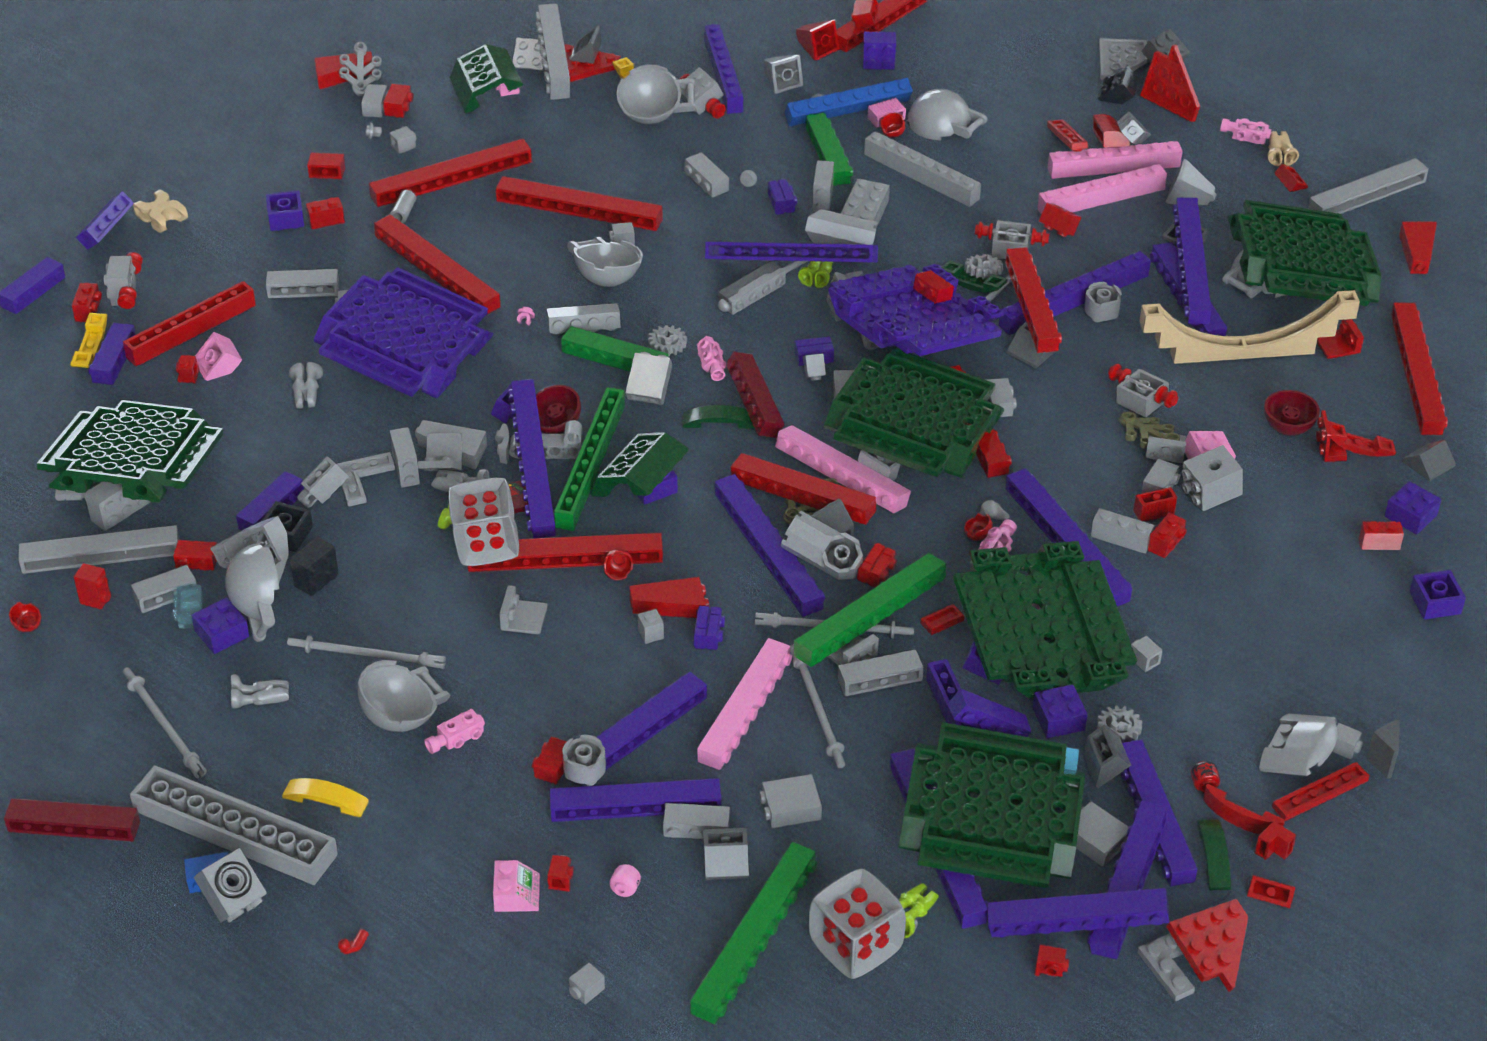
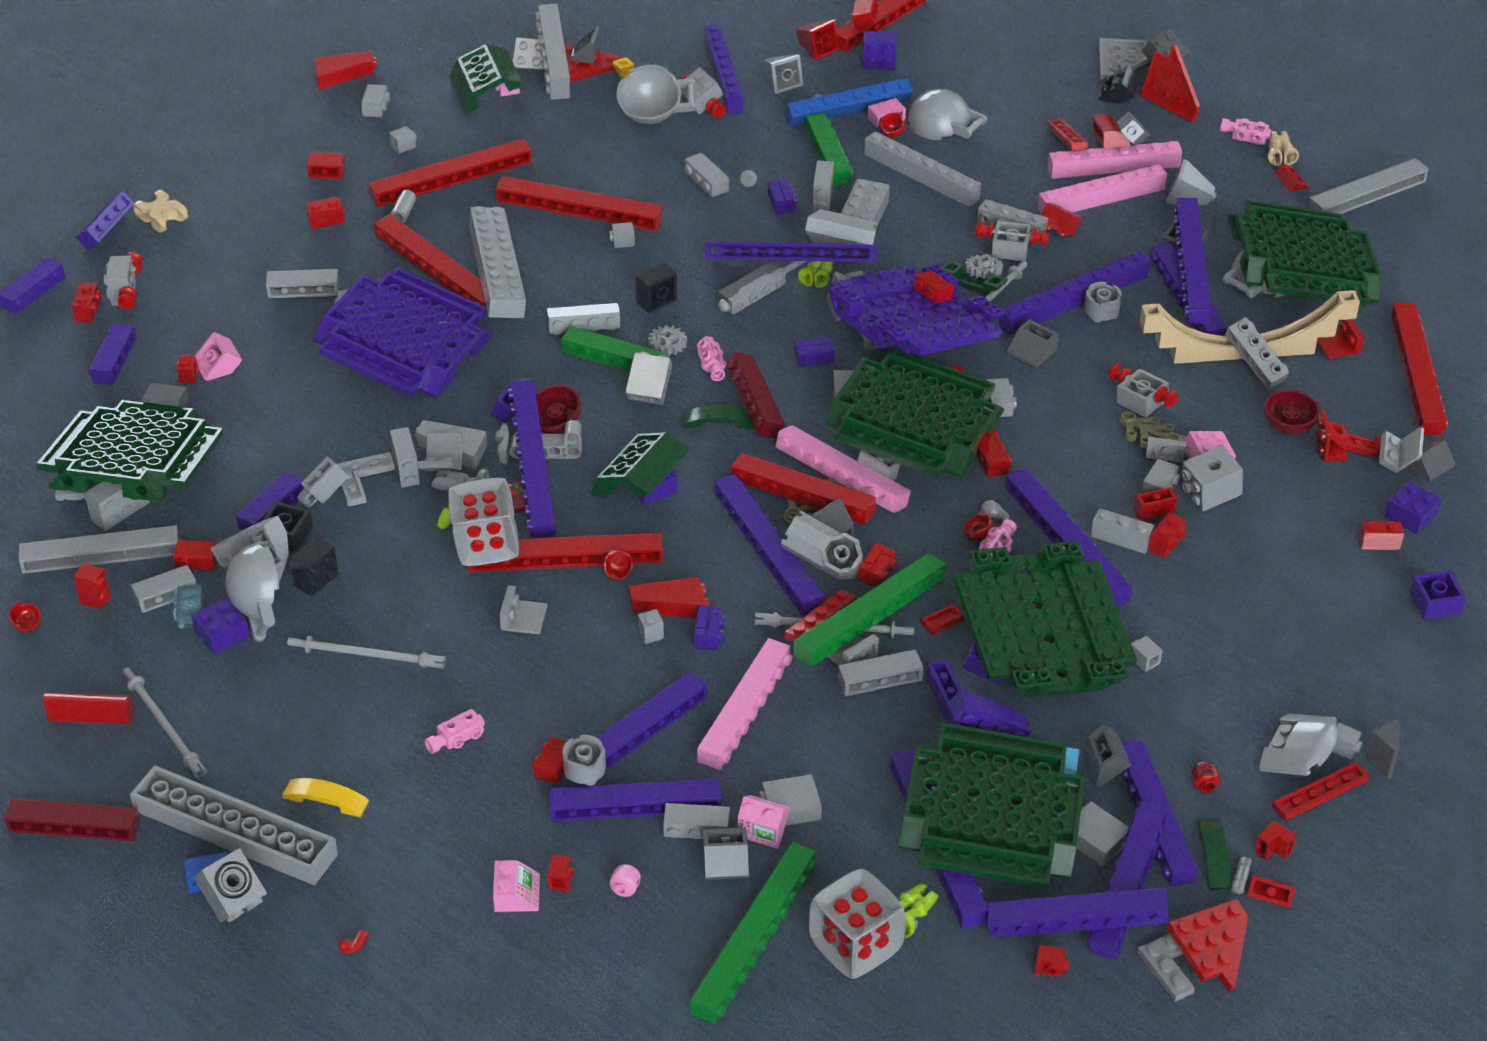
yellow slope [70,313,107,368] -> none
red brick [123,281,256,366] -> none
light grey piece [231,675,289,708] -> none
dark purple brick [265,190,305,231] -> none
light grey piece [289,362,323,409] -> none
light grey plant [339,42,381,96] -> none
light grey windscreen [358,660,451,732] -> none
light grey plate [366,123,382,139] -> none
red brick [383,84,414,118] -> none
bright pink plate [517,307,535,326] -> none
green brick [554,387,625,531] -> none
light grey windscreen [567,237,643,287] -> none
light grey brick [569,963,605,1004] -> none
light grey bar [790,644,845,768] -> none
light grey brick [803,353,826,381] -> none
red brick [1005,247,1062,353] -> none
dark purple brick [1033,684,1088,739] -> none
light grey gear [1097,705,1142,743] -> none
red slope [1203,784,1285,834] -> none
red slope [1399,222,1437,274] -> none
none -> red brick [42,692,134,724]
none -> dark grey slope [142,383,189,408]
none -> light grey brick [468,206,526,318]
none -> black brick [636,262,677,313]
none -> bright pink slope [738,795,790,849]
none -> red plate [785,590,857,642]
none -> light grey brick [977,199,1048,243]
none -> light grey brick [1225,317,1289,390]
none -> light grey axle [1231,856,1252,894]
none -> light grey bracket [1379,427,1424,473]

